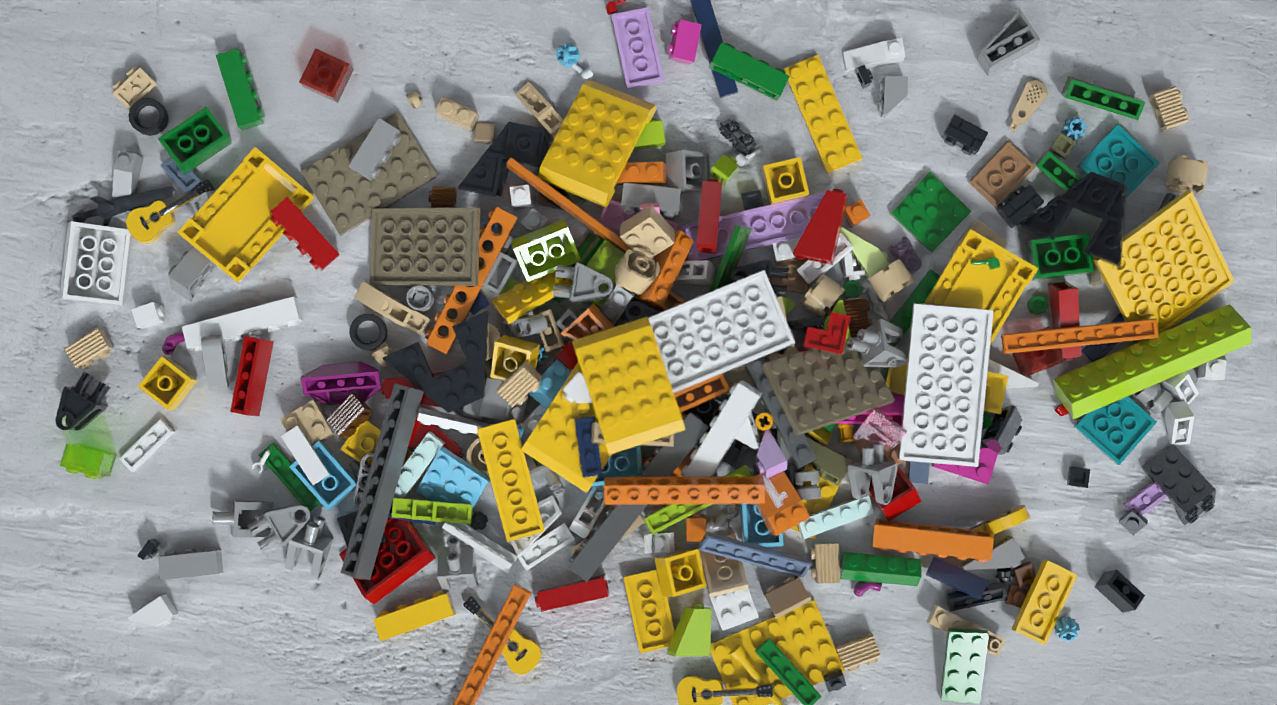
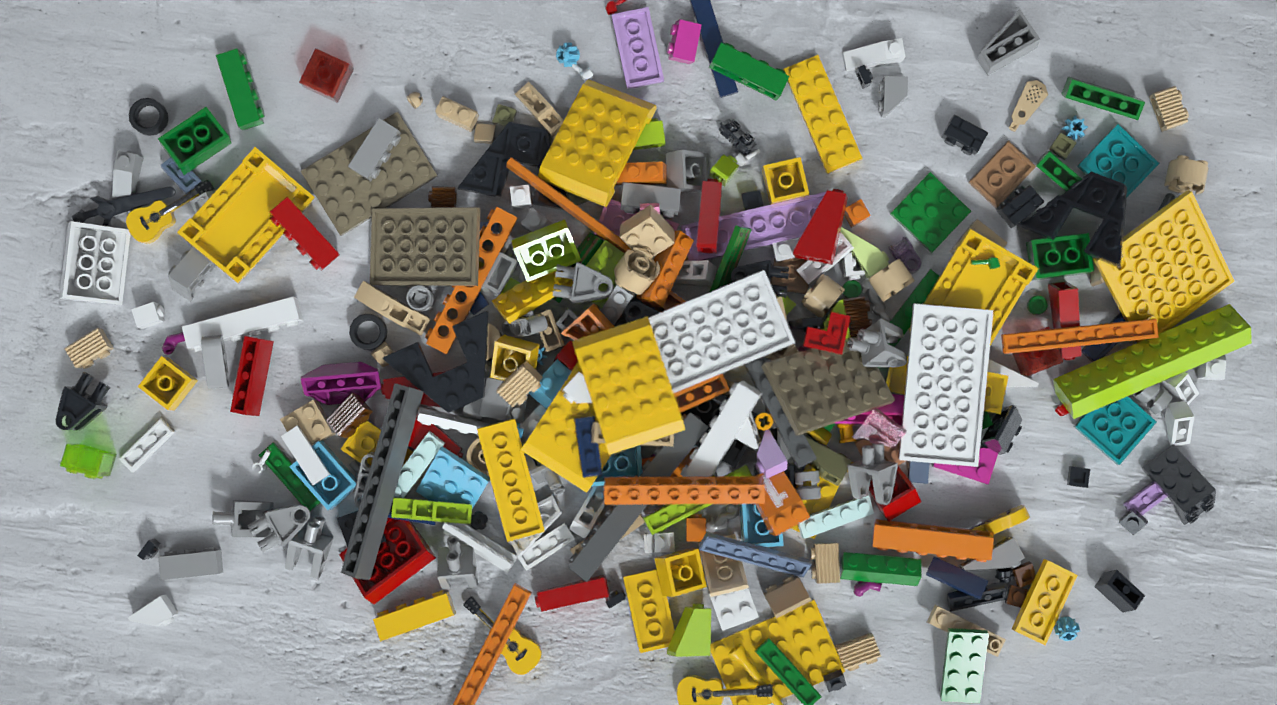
tan bracket [112,66,157,110] -> none
none -> olive plate [492,104,517,127]
none -> black plate [605,590,626,609]

